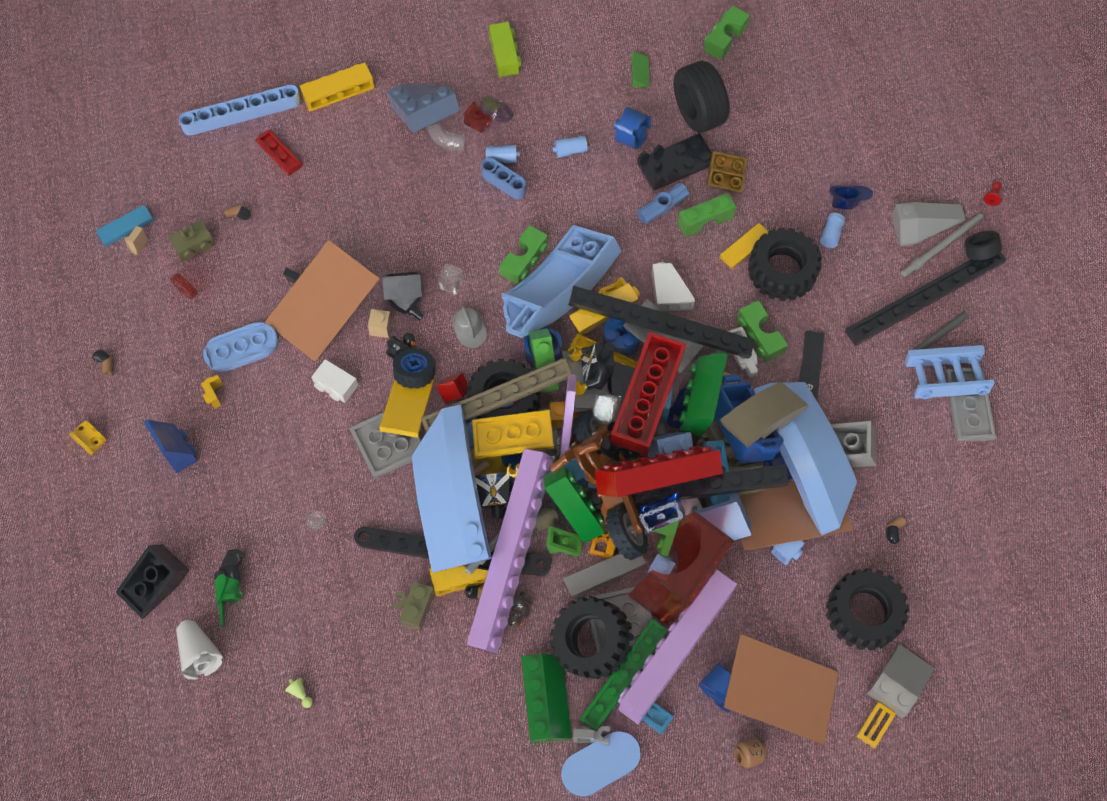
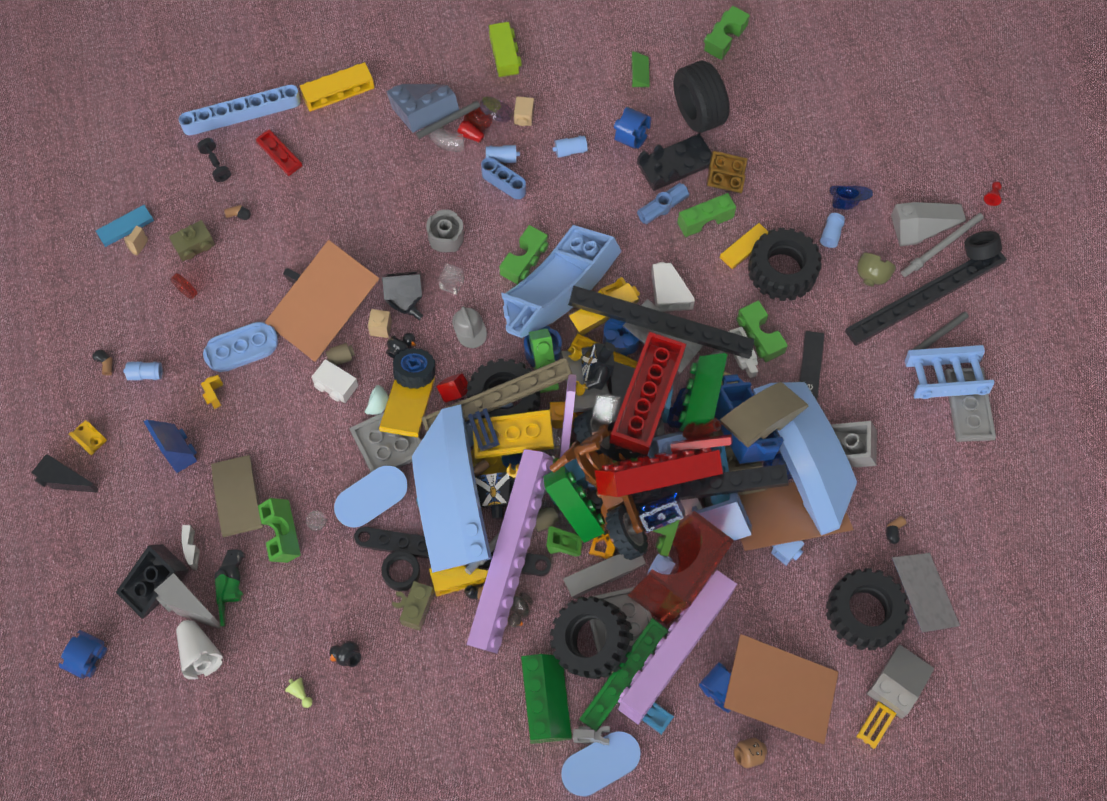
none -> black slope [31,454,99,493]
none -> blue brick [59,630,107,679]
none -> light blue piece [123,361,163,380]
none -> light grey slope [154,573,222,629]
none -> white slope [182,525,200,570]
none -> black wheel [197,138,231,182]
none -> dark tan slope [211,455,263,537]
none -> bright green arch [258,498,301,563]
none -> dark tan brick [326,343,355,366]
none -> black animal [329,641,361,667]
none -> light blue tile [334,466,407,527]
none -> light aqua piece [364,385,389,415]
none -> black tyre [381,551,421,591]
none -> dark grey bar [416,101,480,139]
none -> light grey brick [426,210,464,253]
none -> red cone [457,120,485,143]
none -> dark blue tile [468,408,500,452]
none -> tan brick [514,97,534,126]
none -> tile [670,434,733,452]
none -> clear red pin [683,418,721,440]
none -> olive cylinder [857,253,896,287]
none -> flat silver sticker [892,553,960,633]

